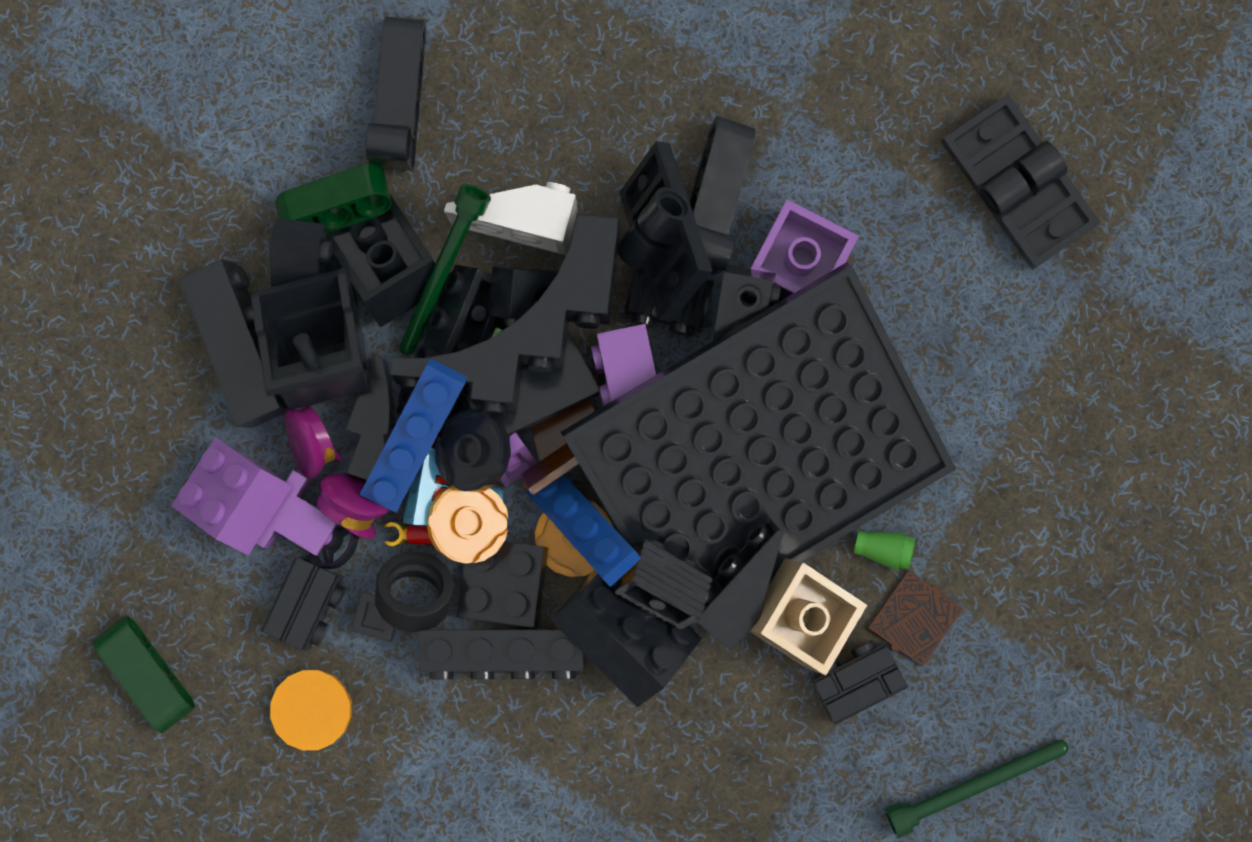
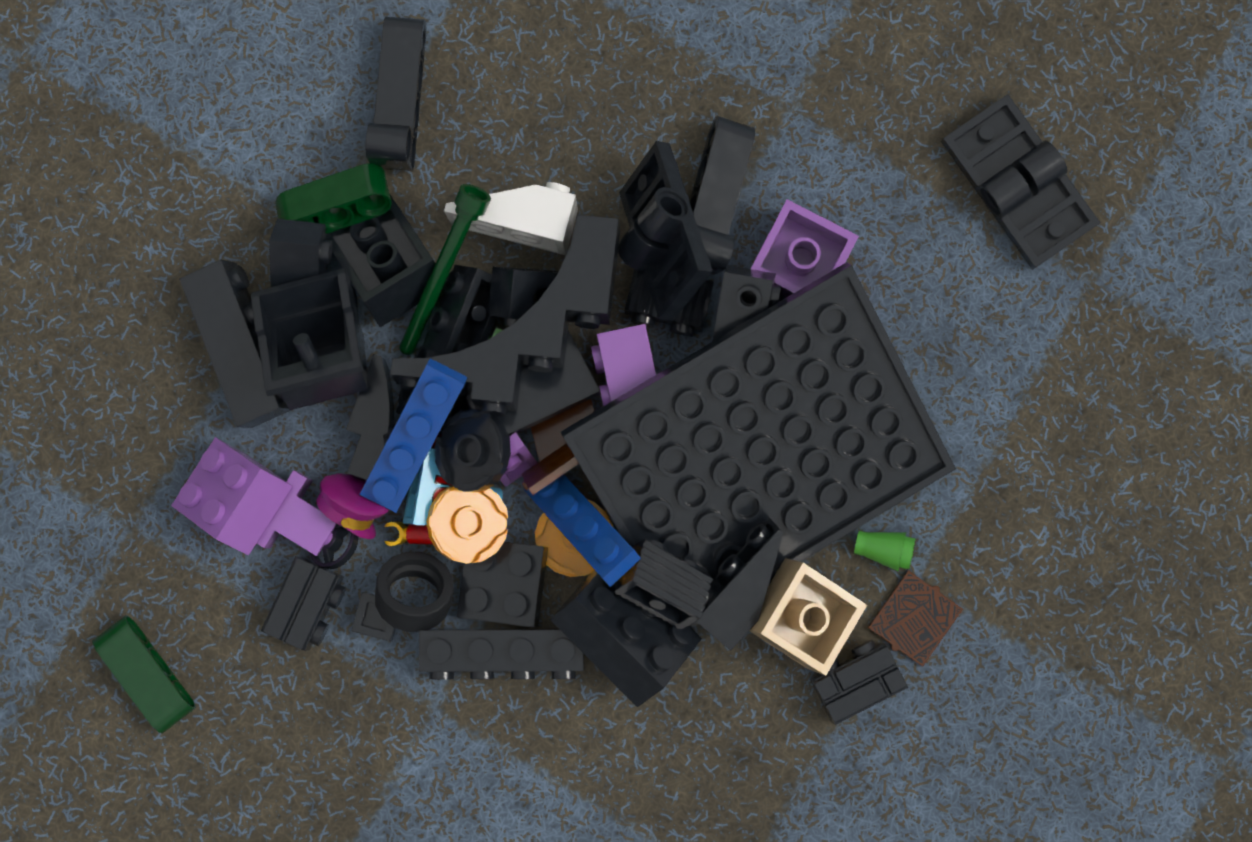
light orange tile [270,670,352,751] -> none
magenta piece [284,406,343,479] -> none
dark green piece [884,740,1069,839] -> none

